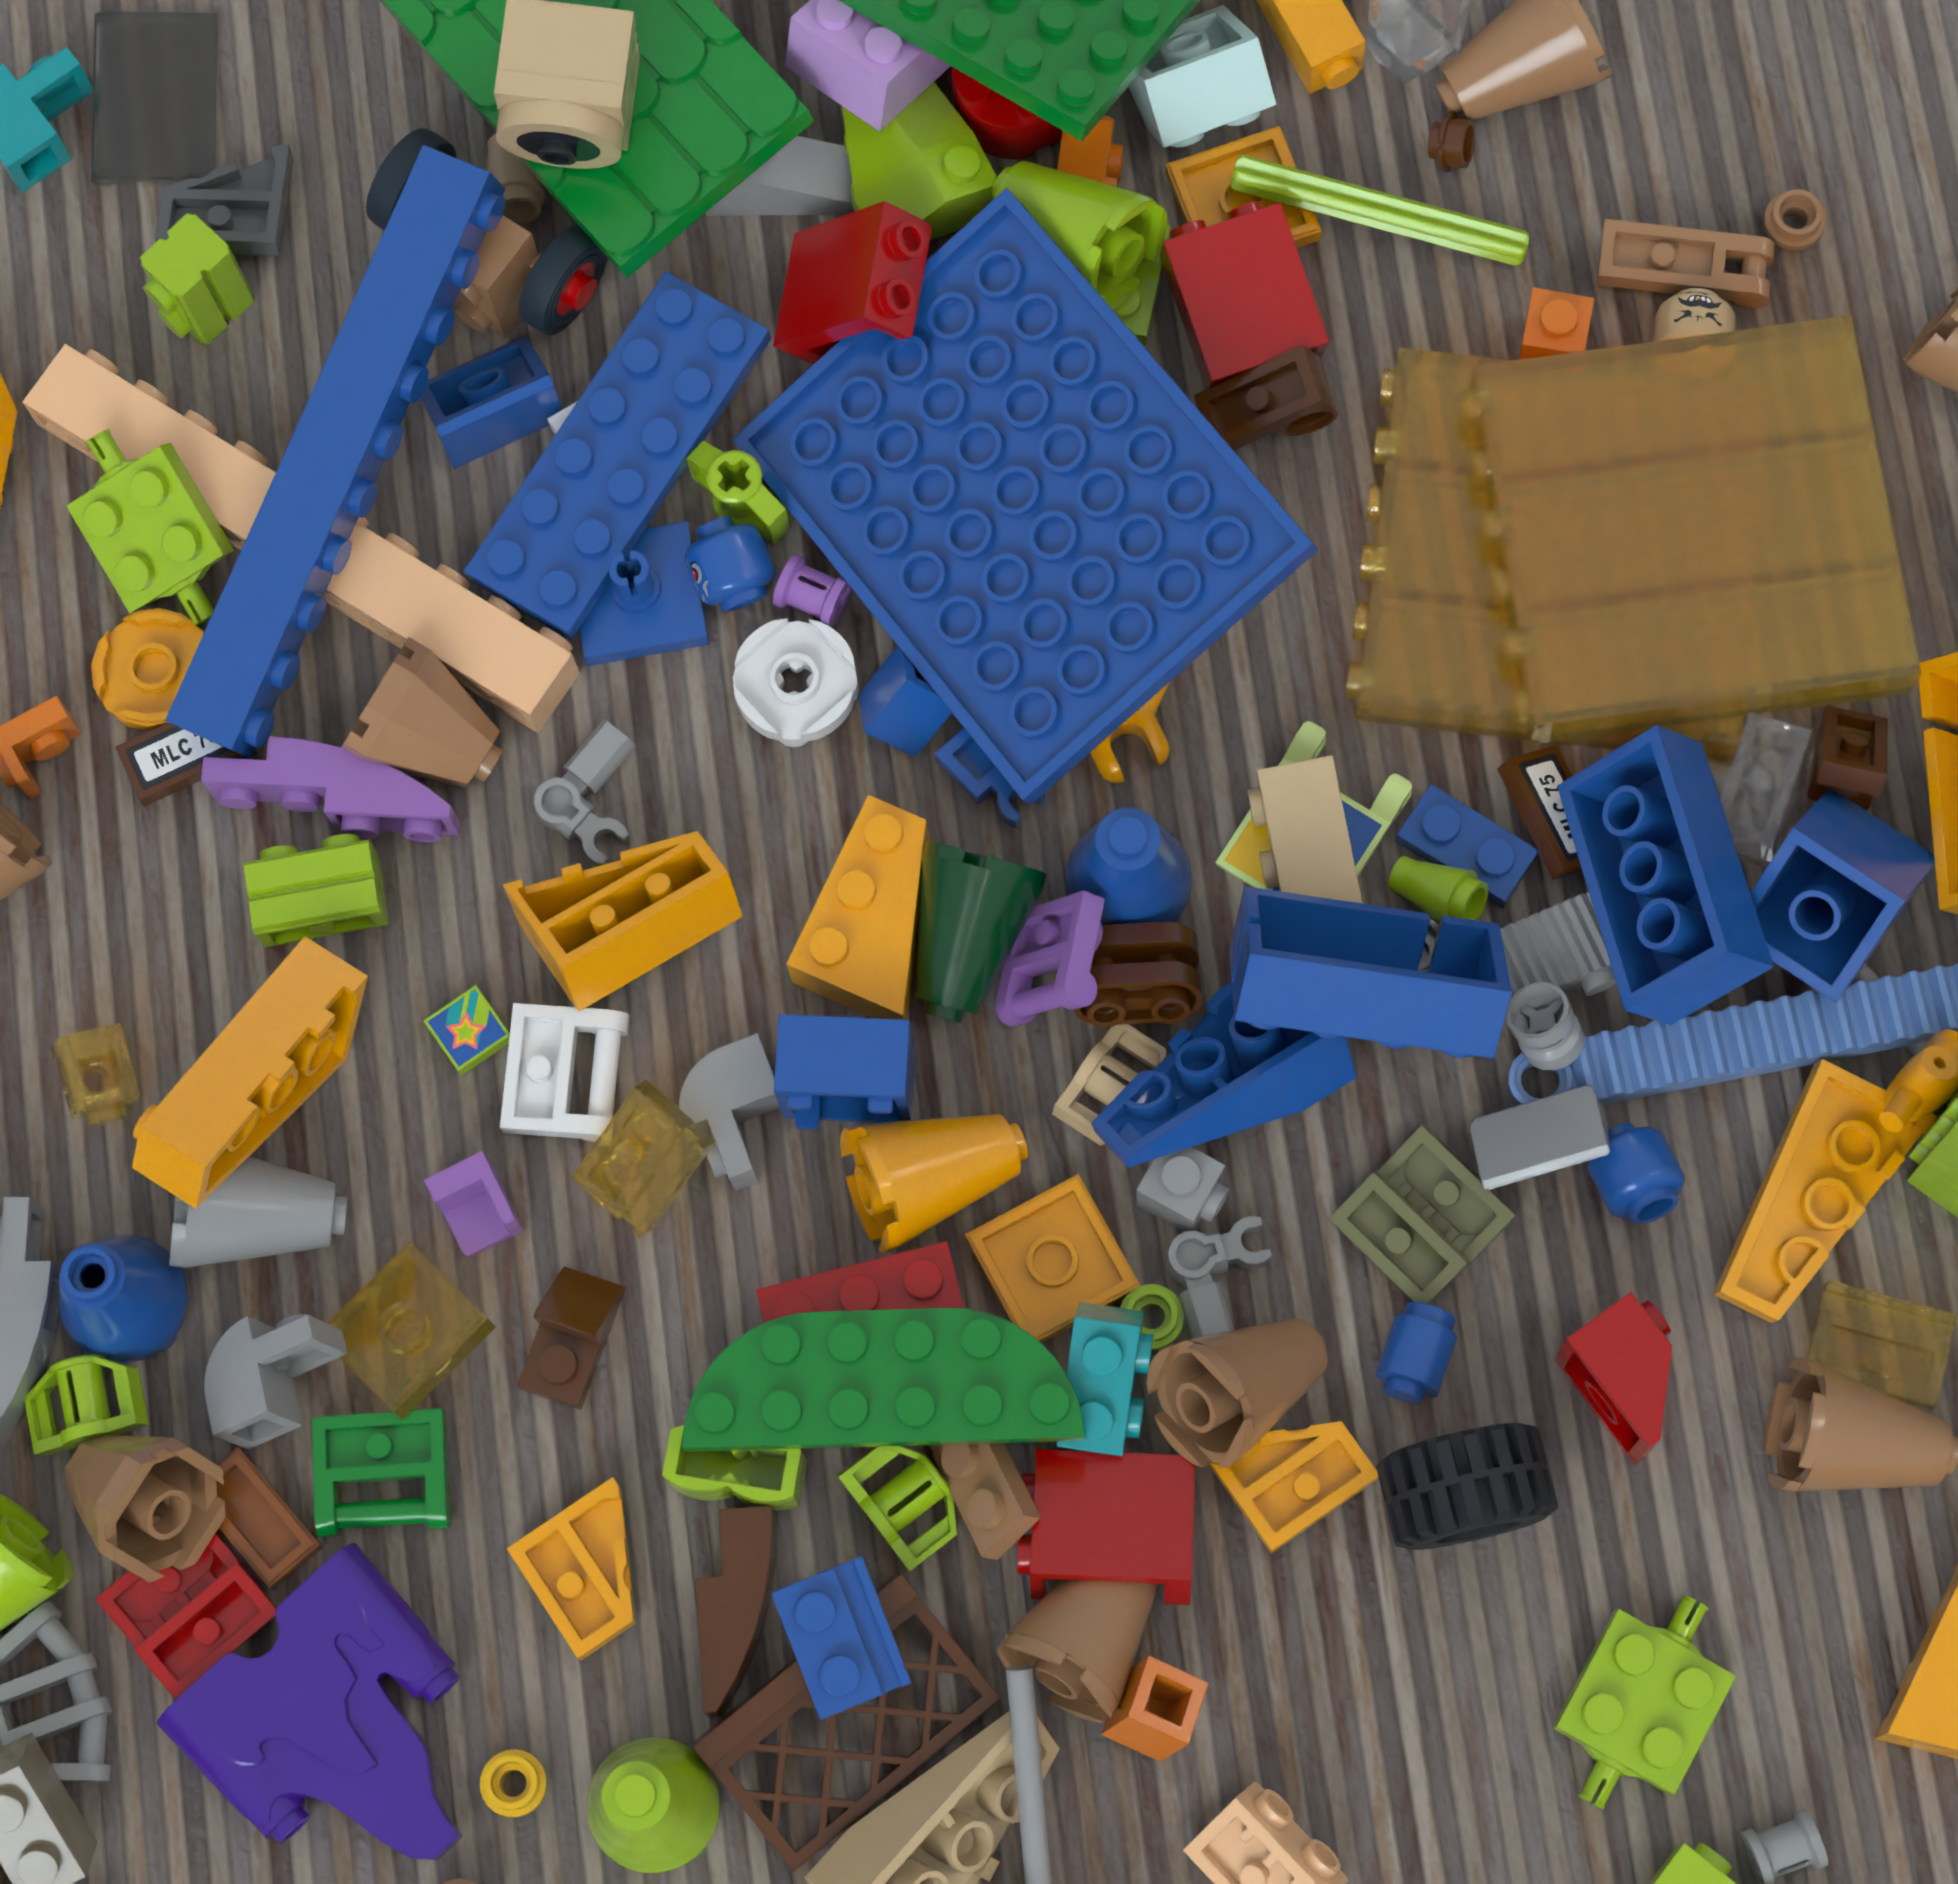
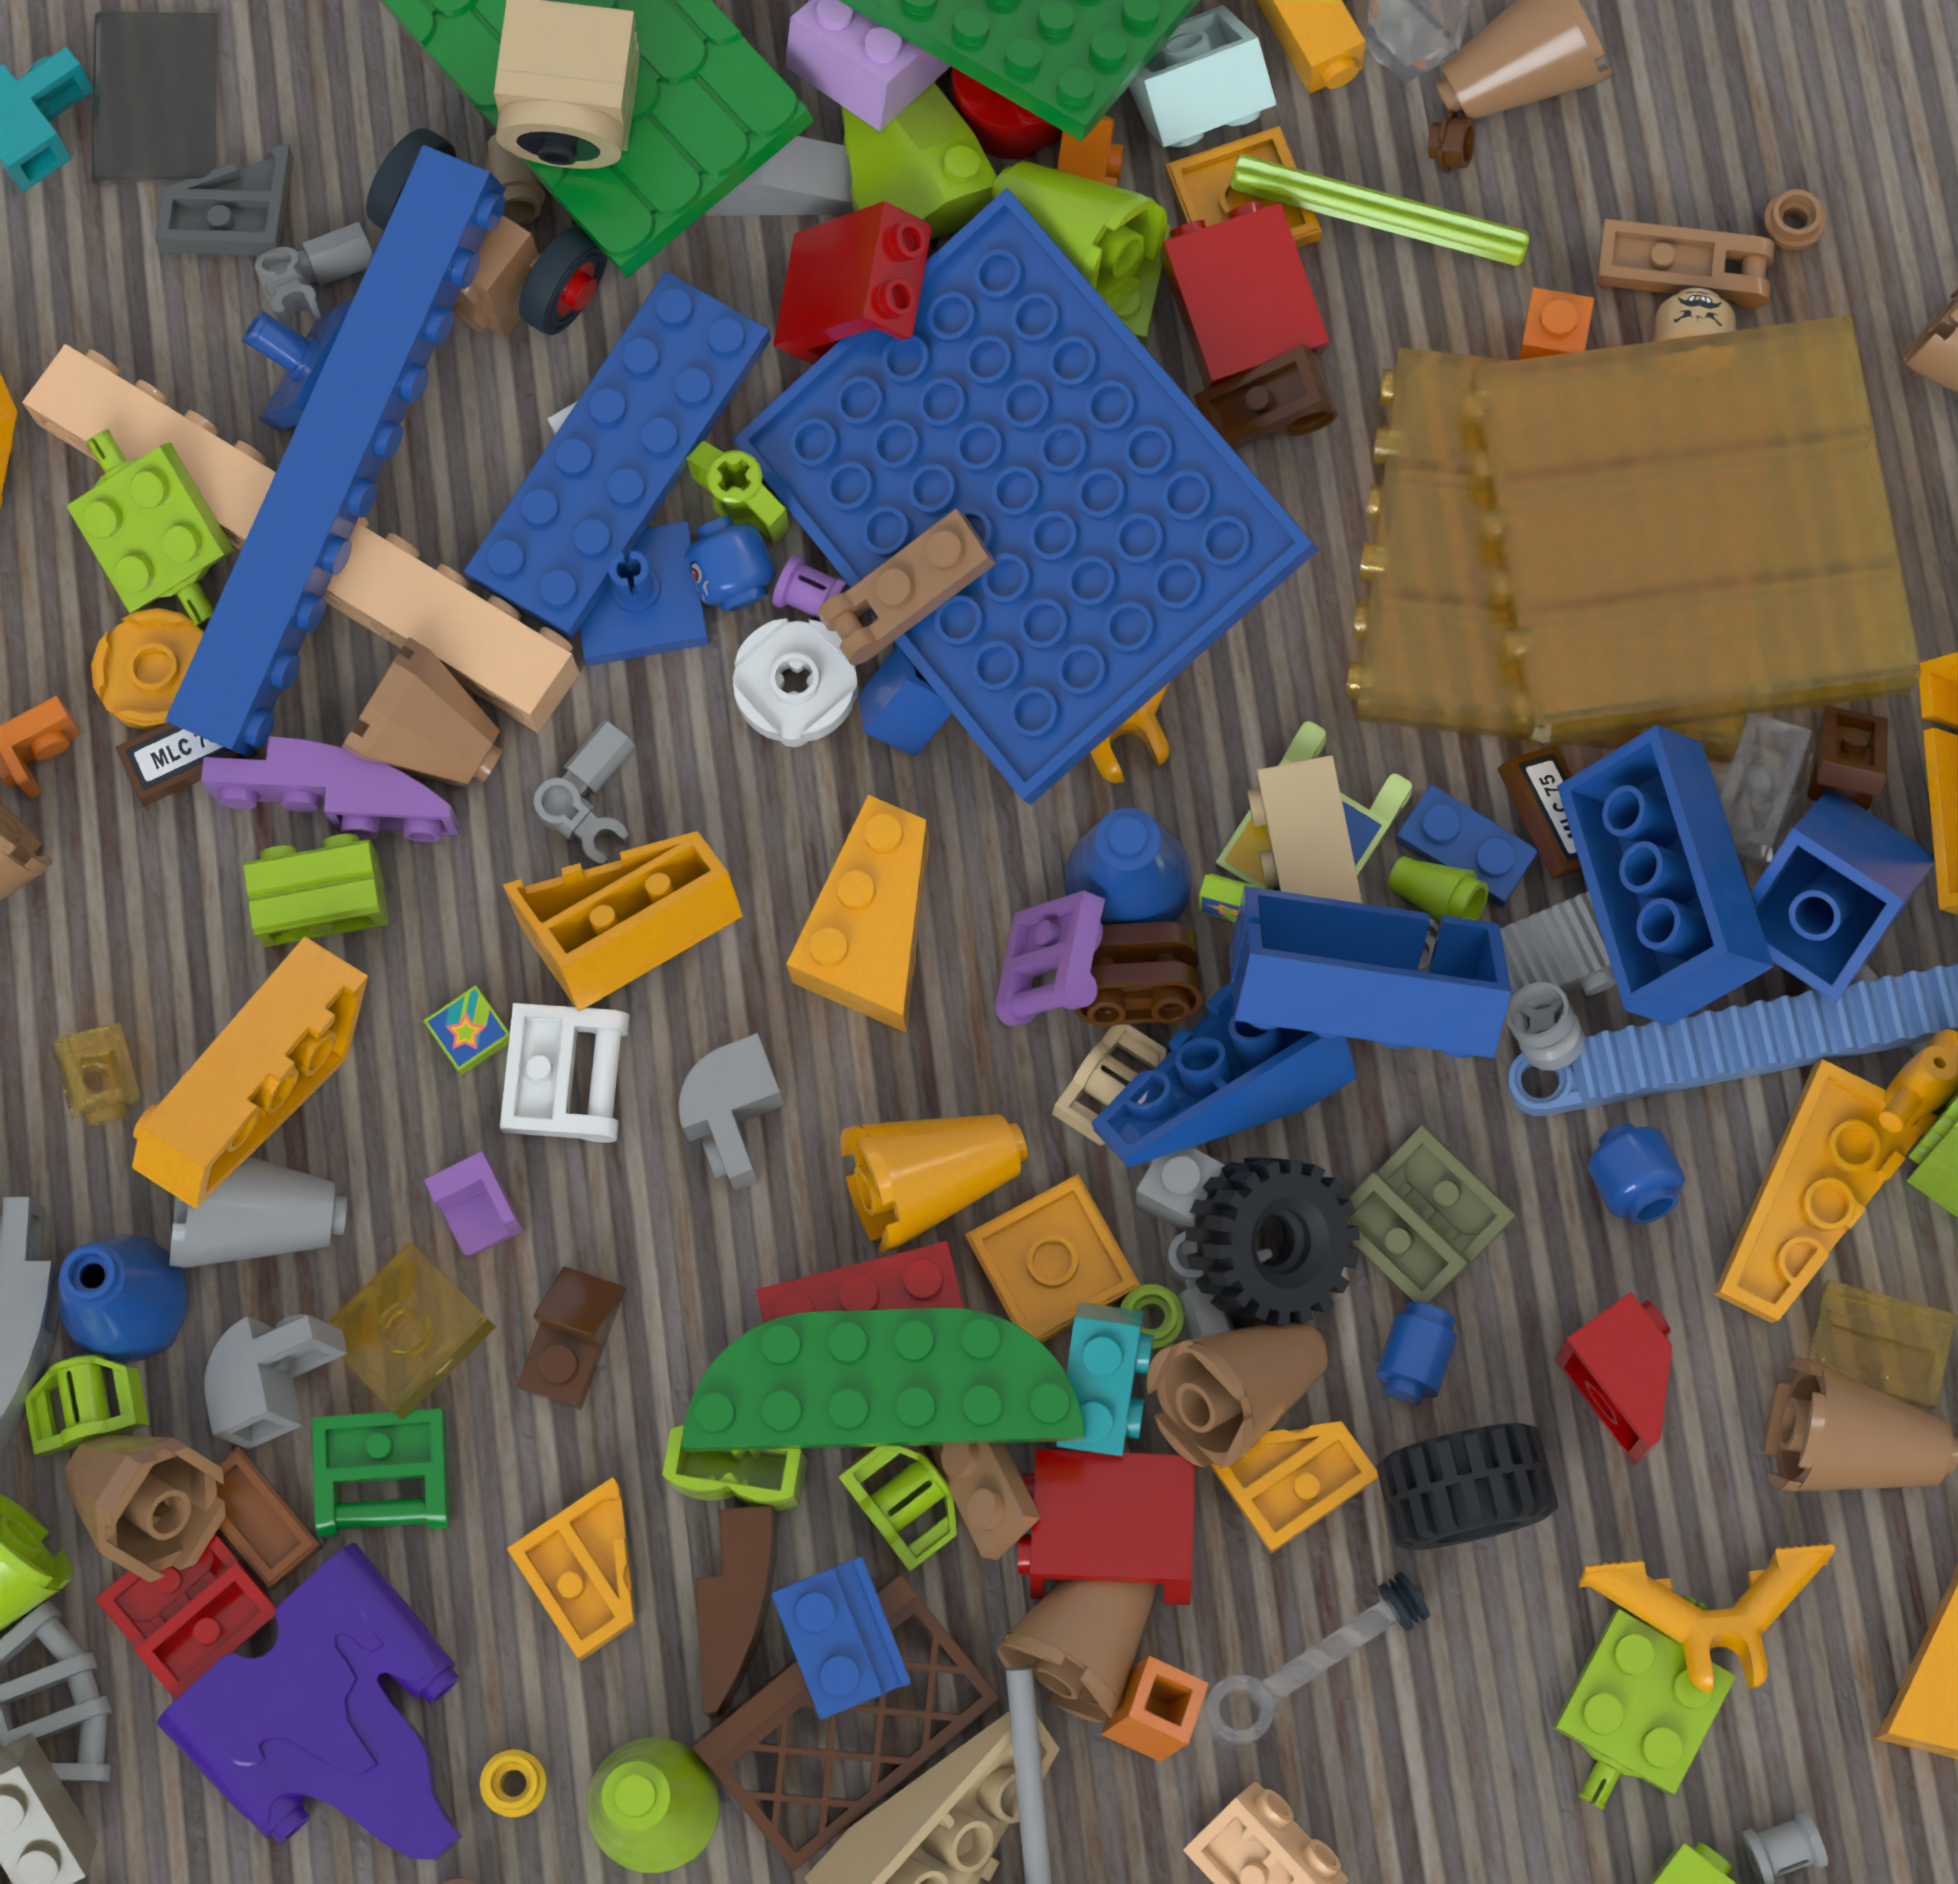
lime brick [140,213,254,345] -> none
blue slope [420,336,563,469] -> none
clear yellow plate [571,1080,716,1239] -> none
blue container [774,1014,916,1130] -> none
dark green cone [915,841,1047,1023] -> none
blue plate [935,728,1046,829] -> none
light grey slope [1470,1085,1610,1190] -> none
none -> blue tile [242,300,353,432]
none -> light grey bar [255,222,373,329]
none -> medium nougat plate [817,509,997,665]
none -> black tyre [1185,1157,1360,1325]
none -> lime tile [1198,873,1265,922]
none -> clear piece [1203,1572,1430,1749]
none -> light orange piece [1578,1542,1835,1693]

